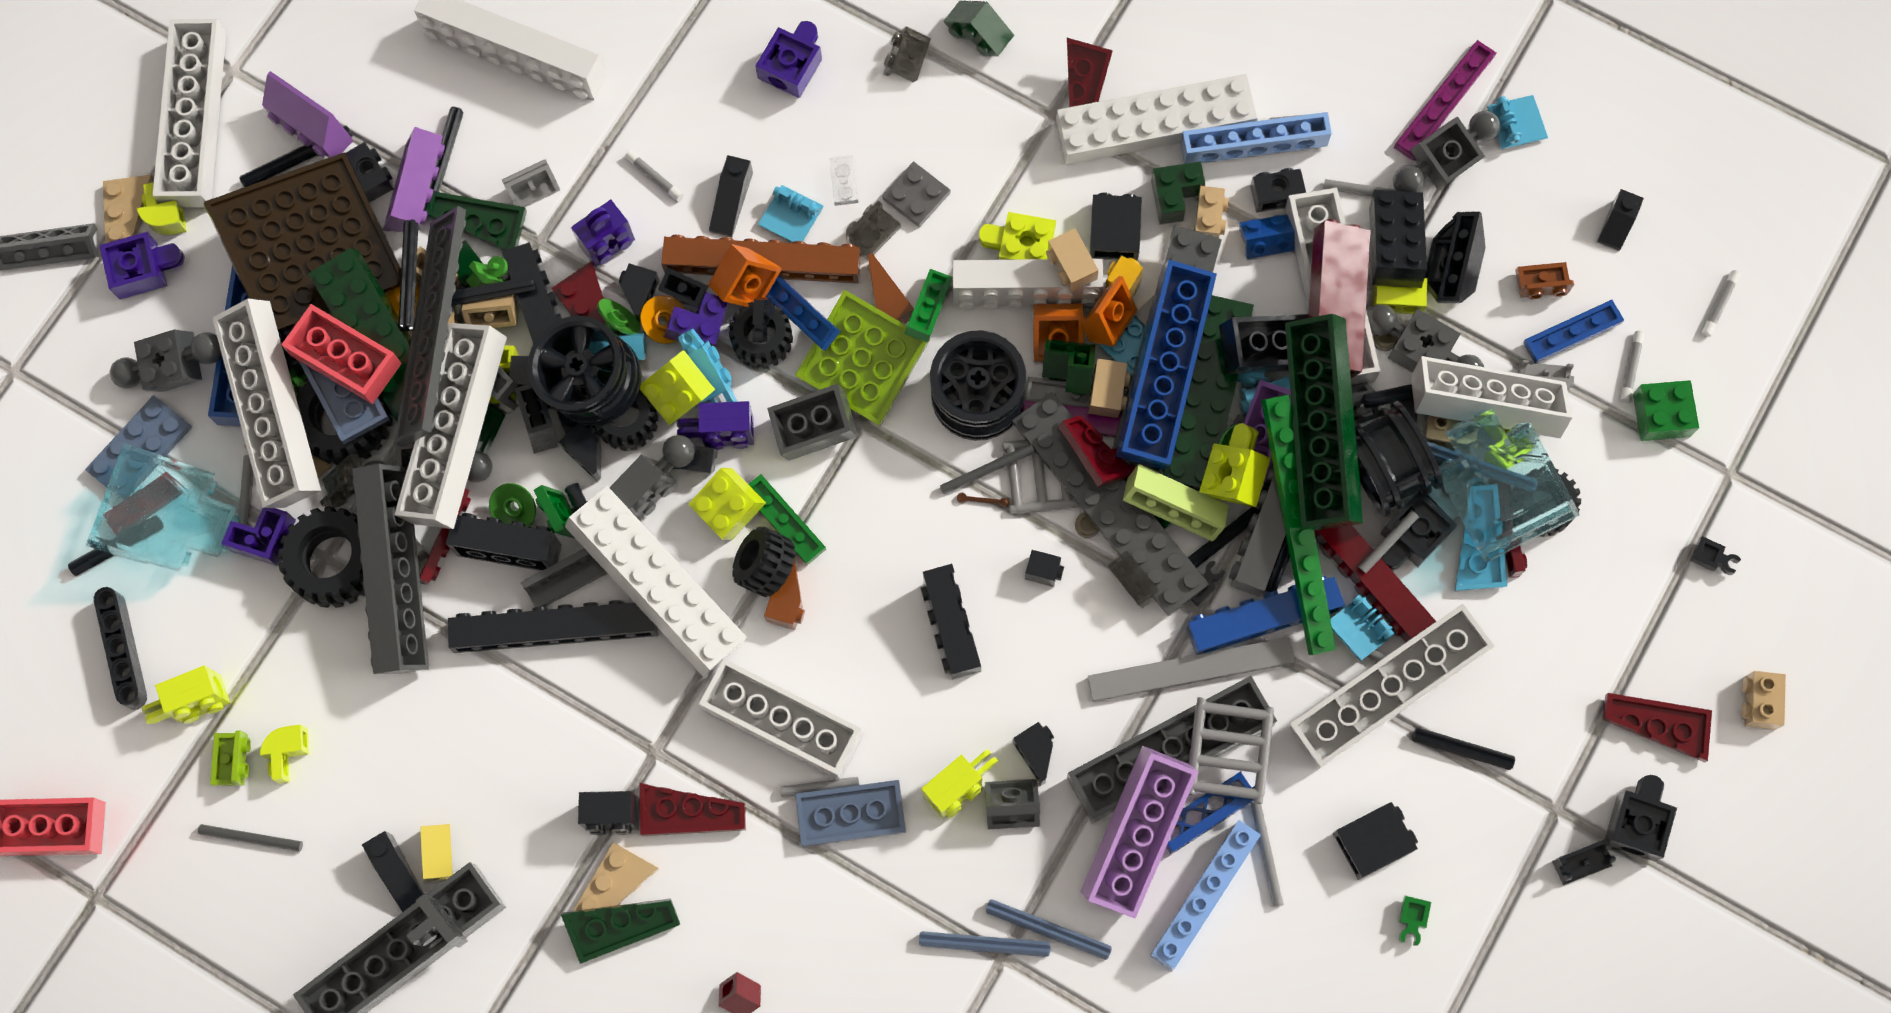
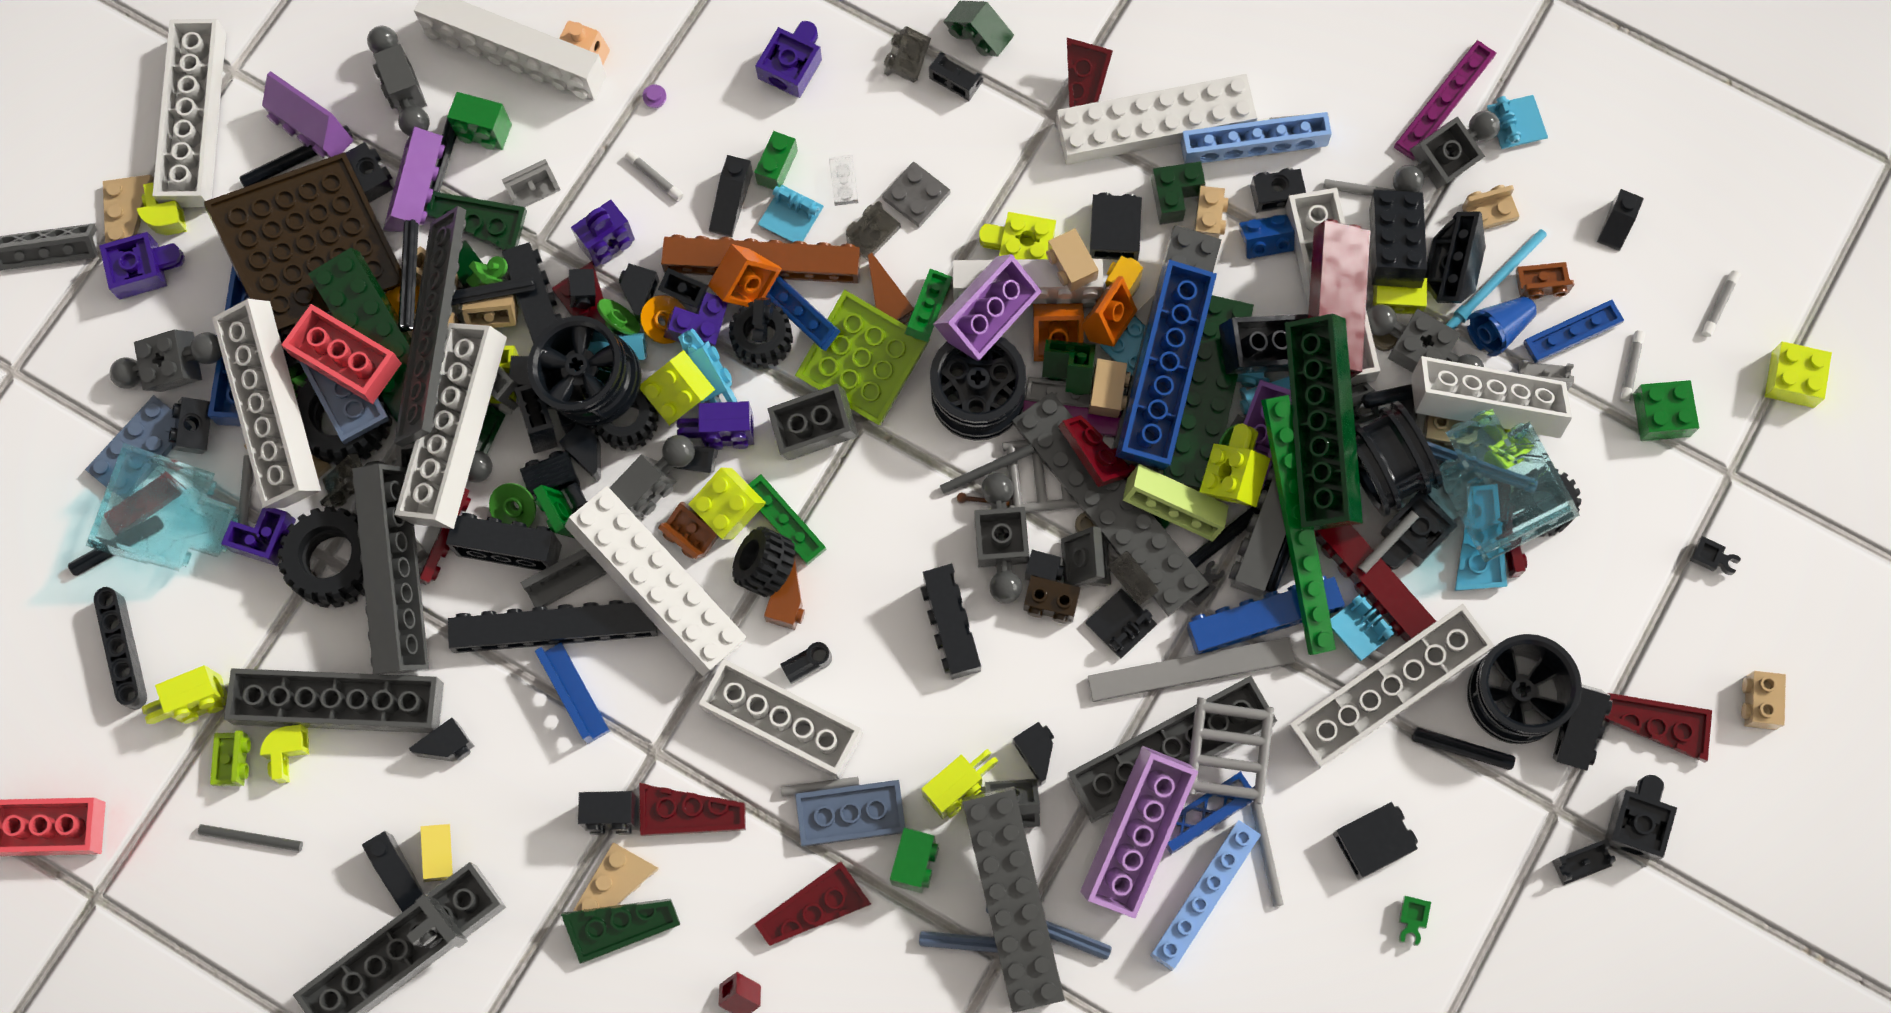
none -> black brick [168,397,211,454]
none -> dark grey brick [224,668,444,733]
none -> dark grey brick [367,25,430,136]
none -> black slope [409,718,474,762]
none -> green brick [447,92,512,150]
none -> black brick [520,451,580,501]
none -> blue fence [535,643,611,744]
none -> light nougat torso [559,21,610,65]
none -> black brick [568,269,596,309]
none -> medium lavender plate [642,84,667,108]
none -> dark orange bracket [658,502,719,559]
none -> green brick [754,131,798,190]
none -> dark red wing [755,861,871,946]
none -> black piece [780,642,832,684]
none -> green brick [890,828,939,893]
none -> black hinge [929,52,983,101]
none -> medium lavender slope [933,254,1042,361]
none -> dark grey brick [962,786,1065,1013]
none -> dark grey brick [974,473,1029,604]
none -> dark brown brick [1023,576,1081,624]
none -> dark grey bracket [1061,527,1111,587]
none -> black hinge [1085,588,1157,659]
none -> medium azure bar [1445,229,1547,329]
none -> tan bracket [1462,185,1520,230]
none -> blue cone [1467,296,1537,357]
none -> black wheel [1467,634,1582,744]
none -> black wedge [1552,684,1612,771]
none -> neon yellow brick [1764,341,1832,408]

